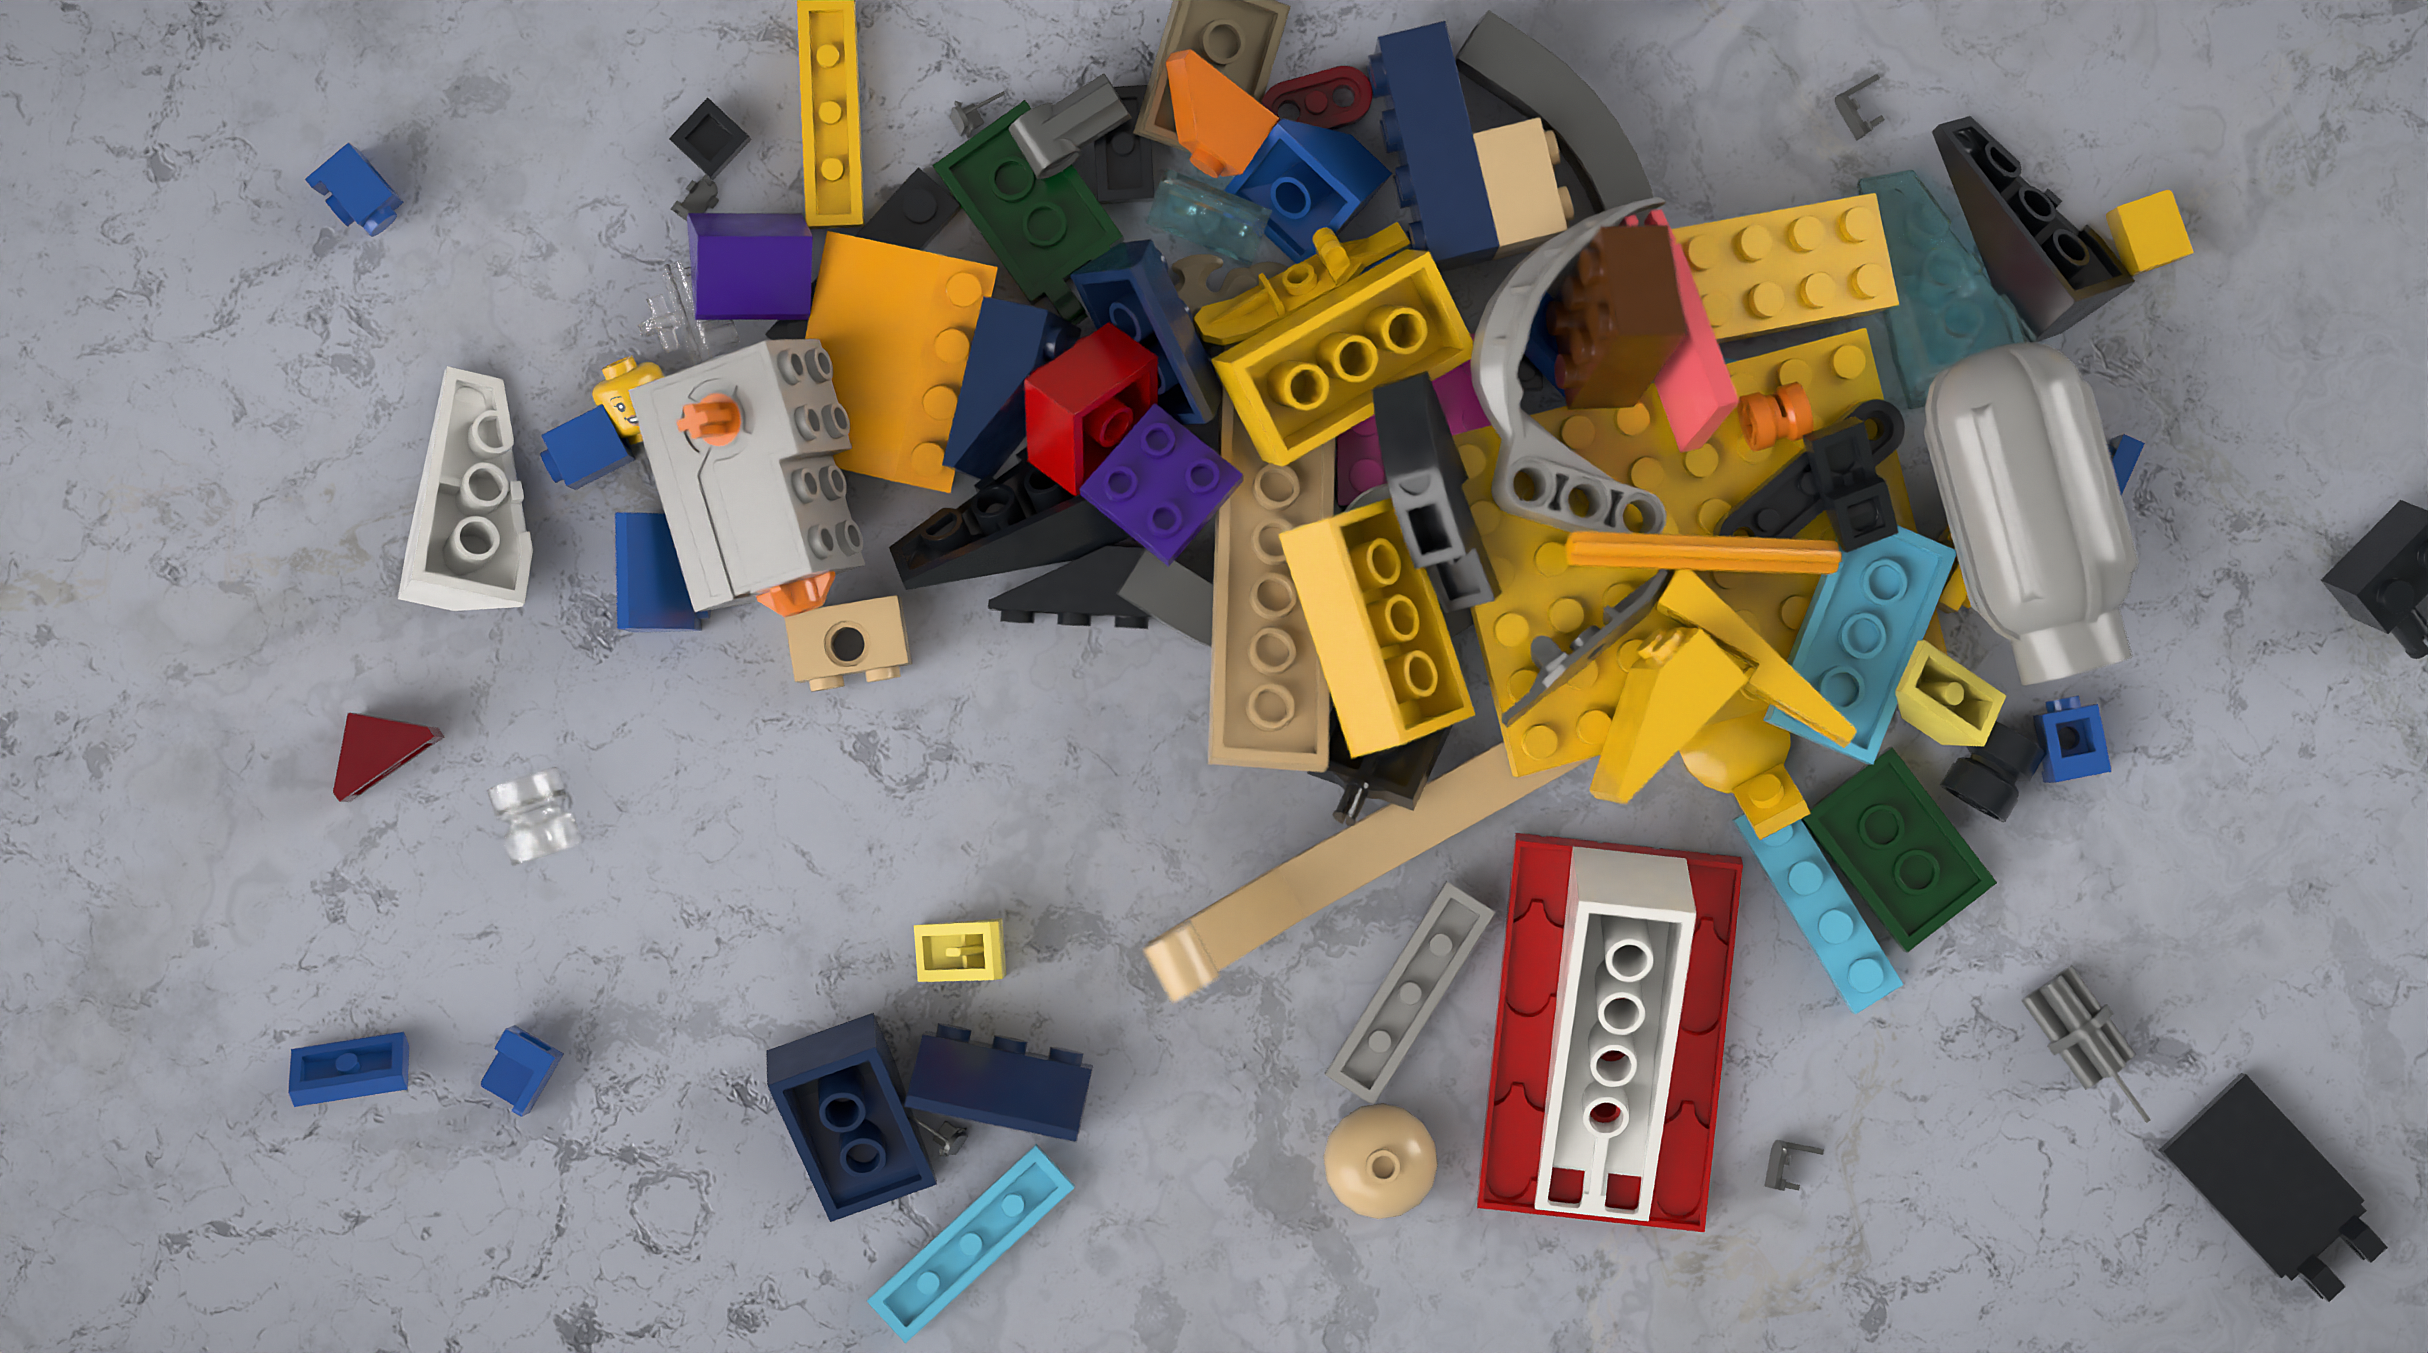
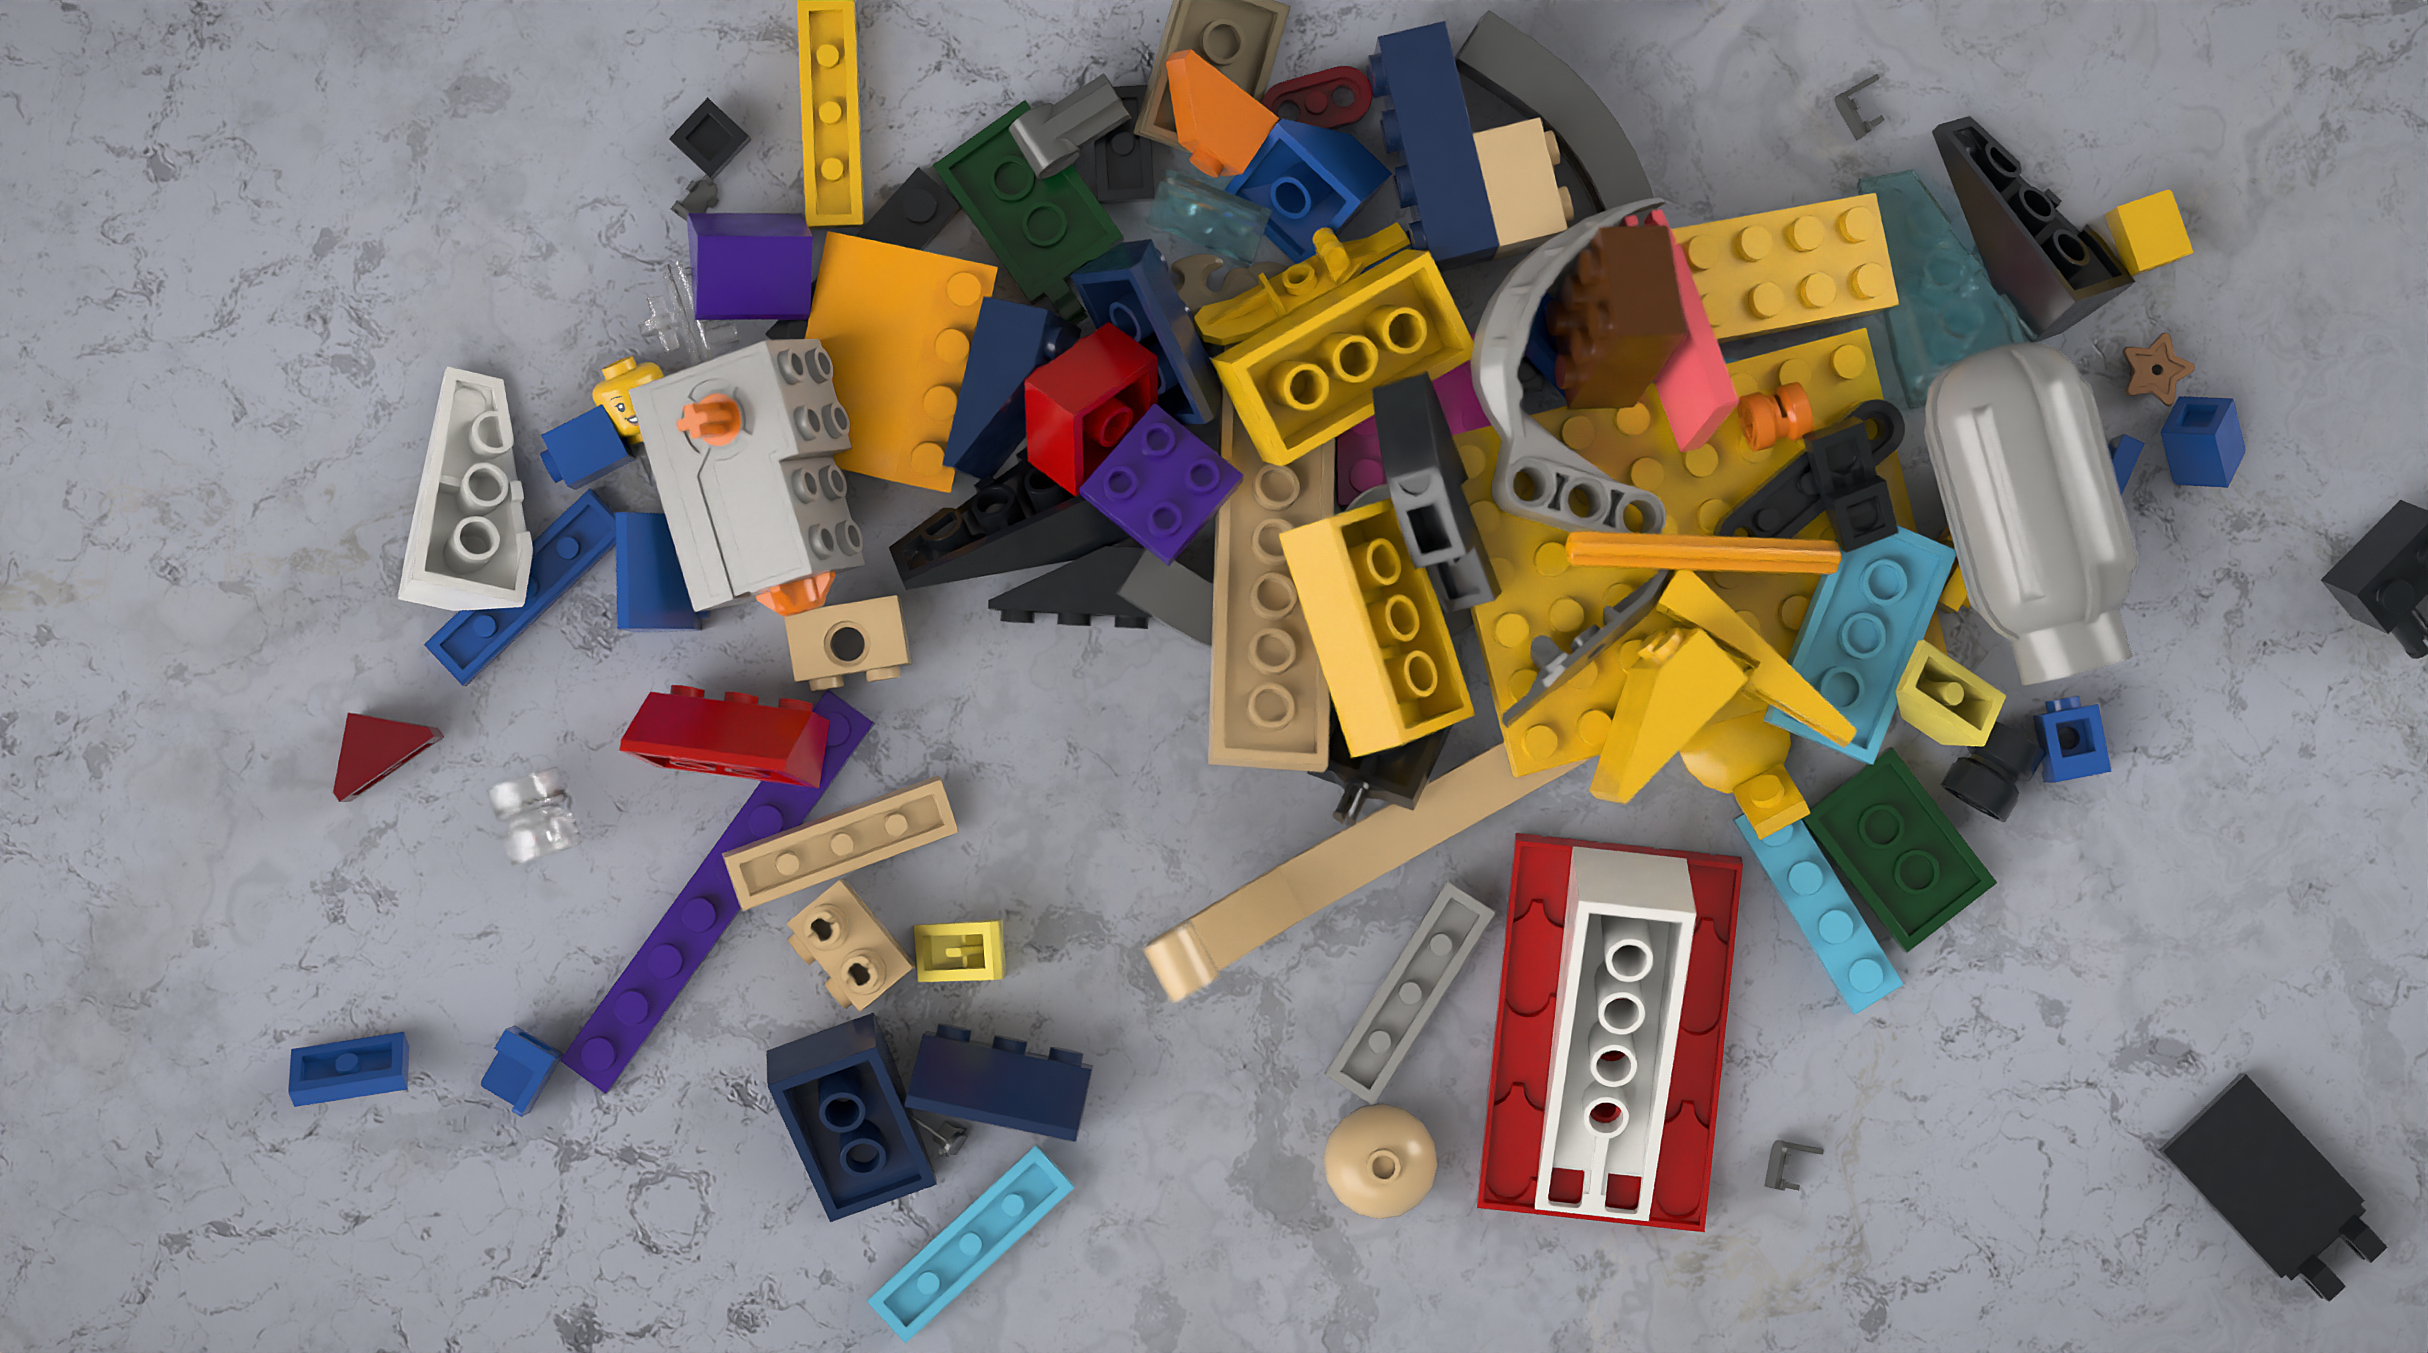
blue brick [305,142,404,237] -> none
dark grey piece [950,91,1005,138] -> none
dark grey piece [2021,965,2151,1123] -> none
none -> blue tile [424,488,616,686]
none -> dark purple plate [559,690,875,1094]
none -> red slope [619,685,830,788]
none -> tan plate [722,776,959,911]
none -> tan brick [787,878,917,1012]
none -> medium nougat plate [2122,333,2195,406]
none -> blue panel [2160,396,2245,488]

